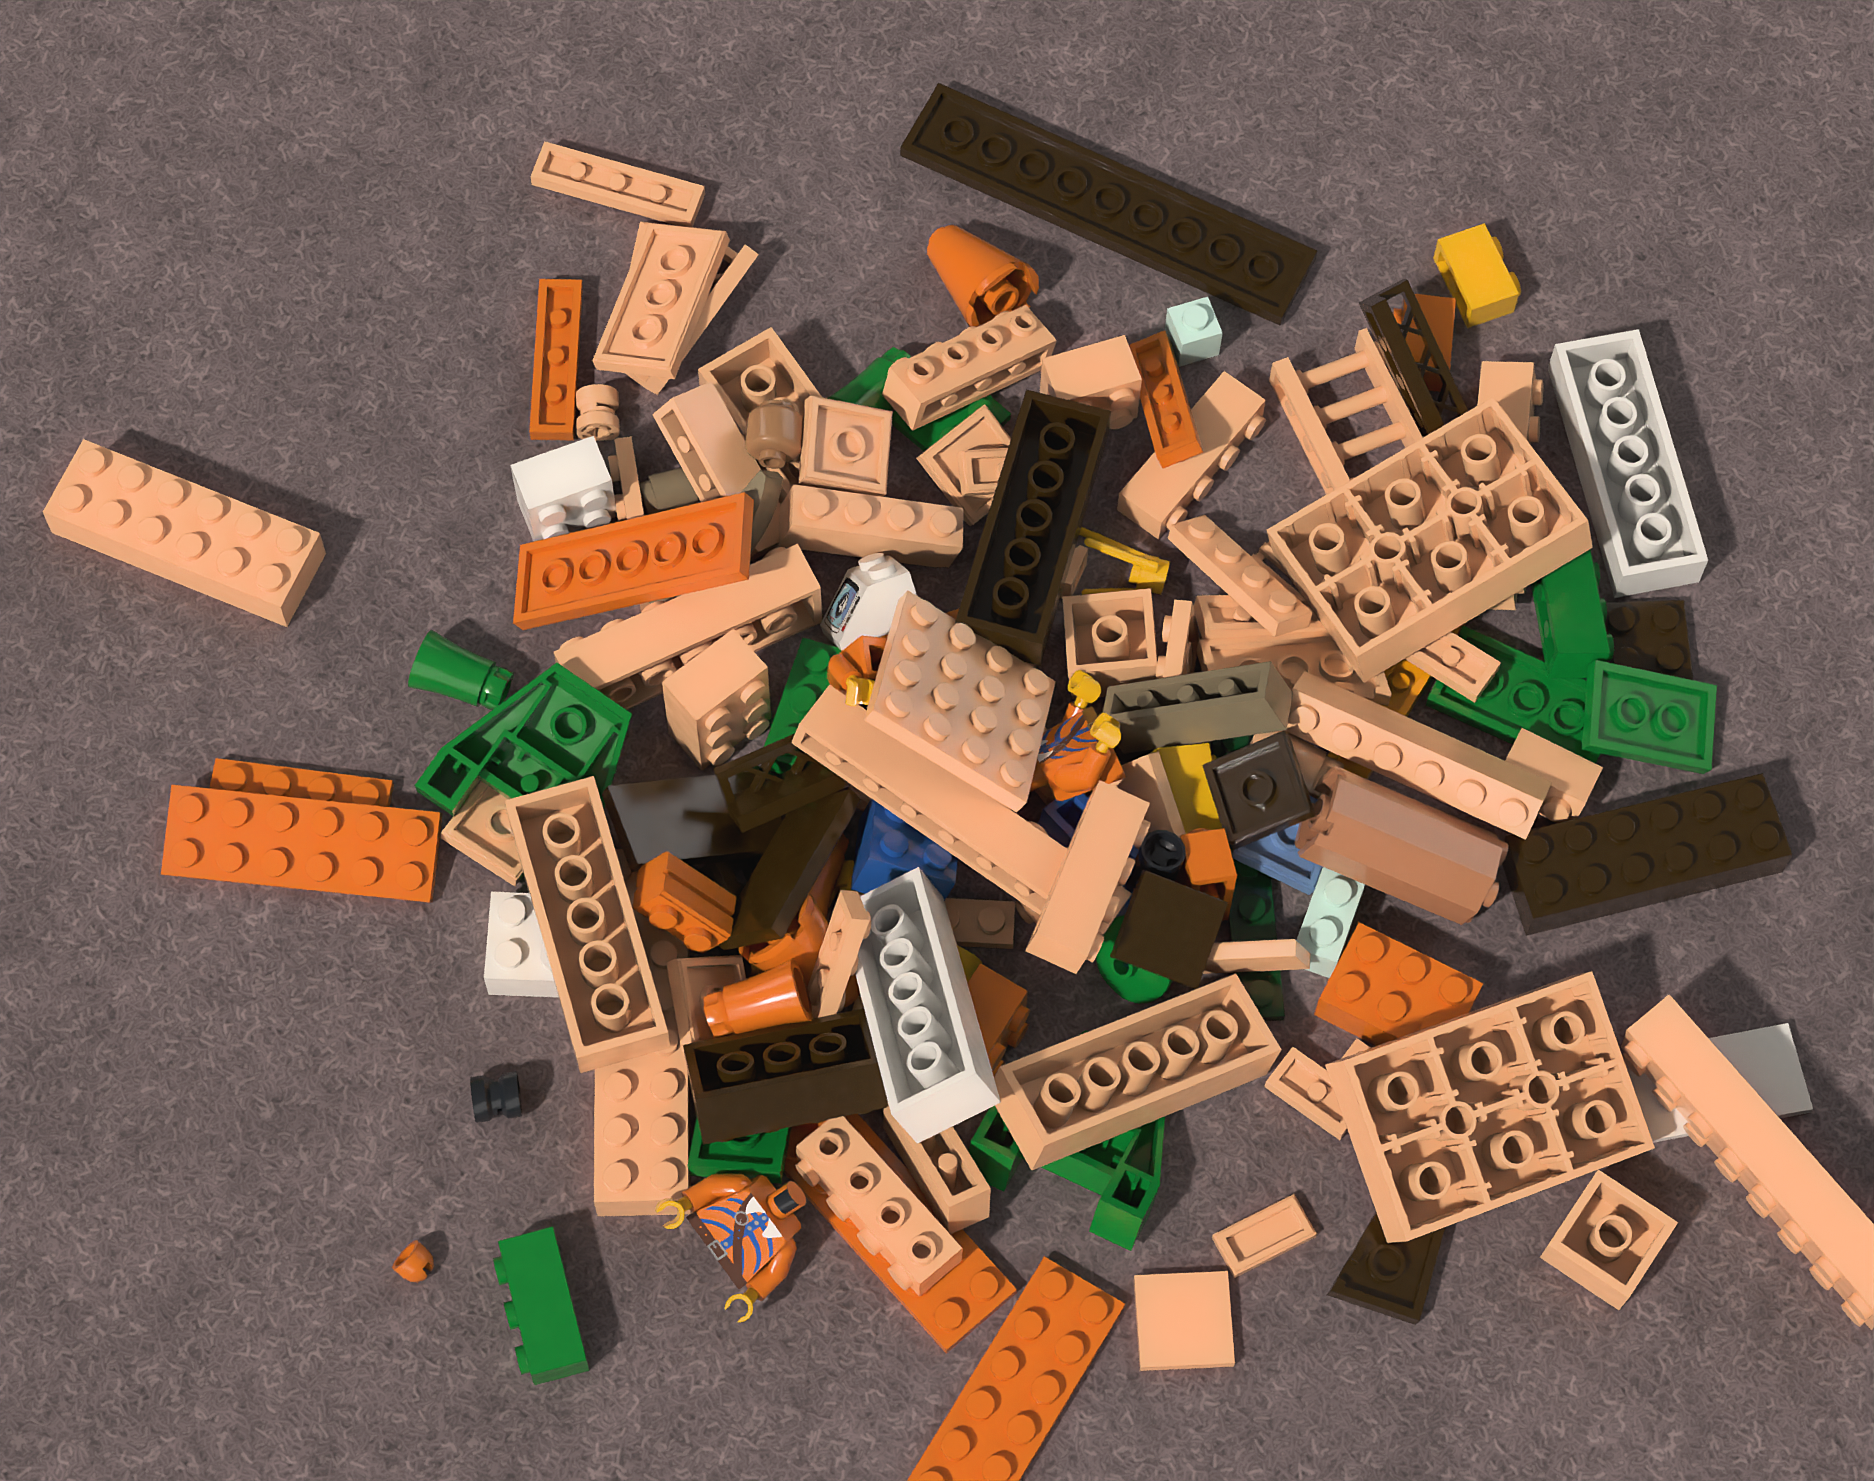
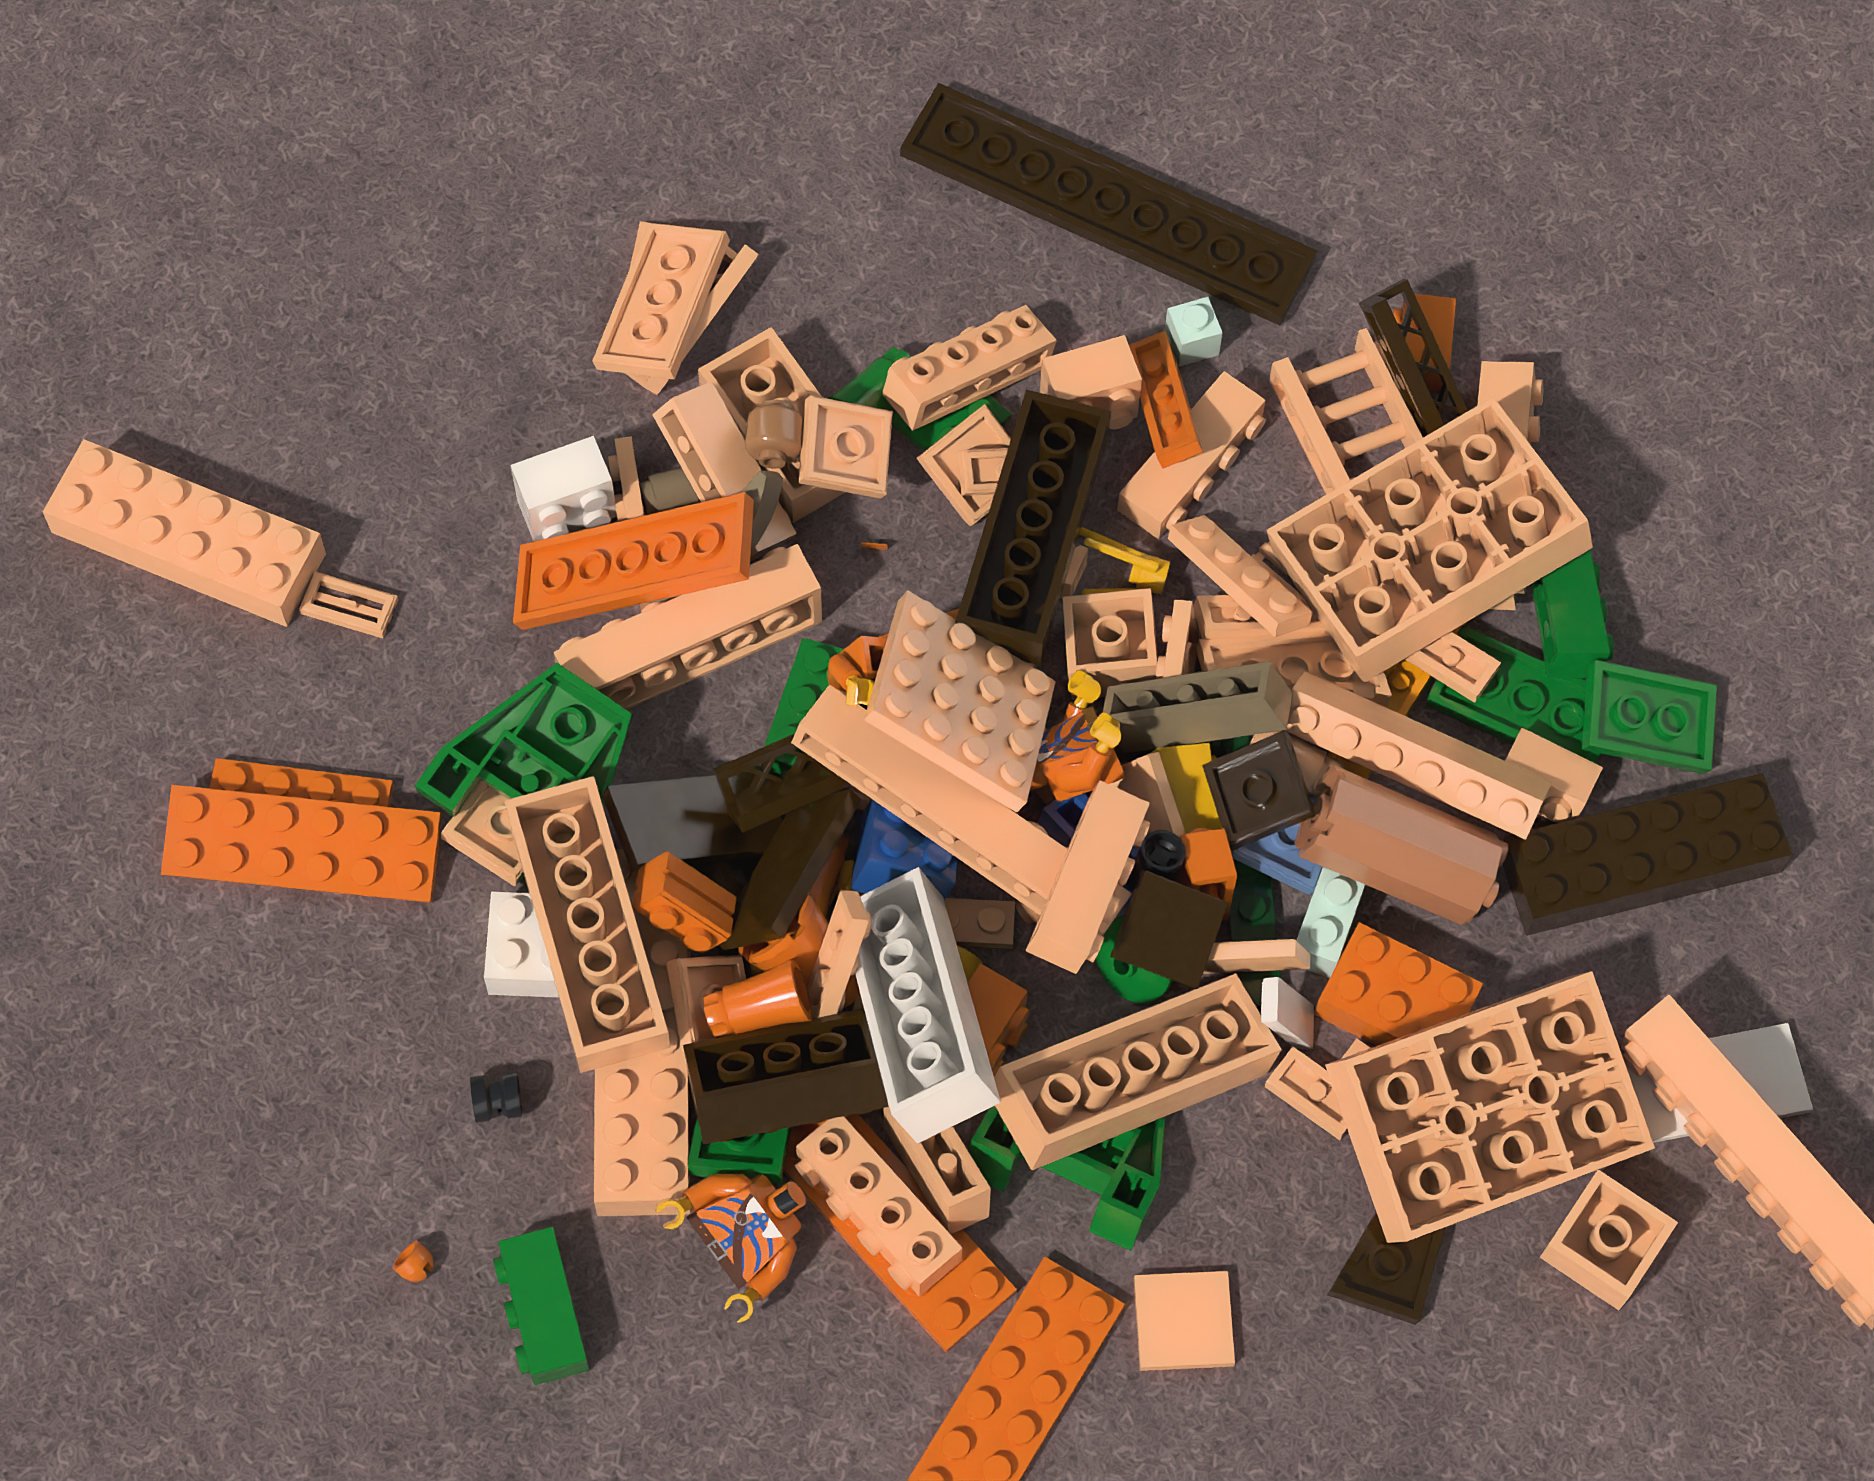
green plant [408,630,514,710] -> none
orange plate [529,279,583,441] -> none
light nougat plate [531,141,705,227] -> none
light nougat wheel [576,384,620,441] -> none
light nougat brick [662,629,771,770] -> none
light nougat brick [779,485,963,567] -> none
white slope [820,553,917,651] -> none
orange cone [927,225,1039,327] -> none
light nougat tile [1212,1194,1317,1278] -> none
yellow brick [1433,223,1521,328] -> none
white brick [1548,329,1708,598] -> none
dark brown plate [1605,600,1693,680] -> none
none -> light nougat tile [299,571,399,638]
none -> white tile [1261,977,1314,1050]

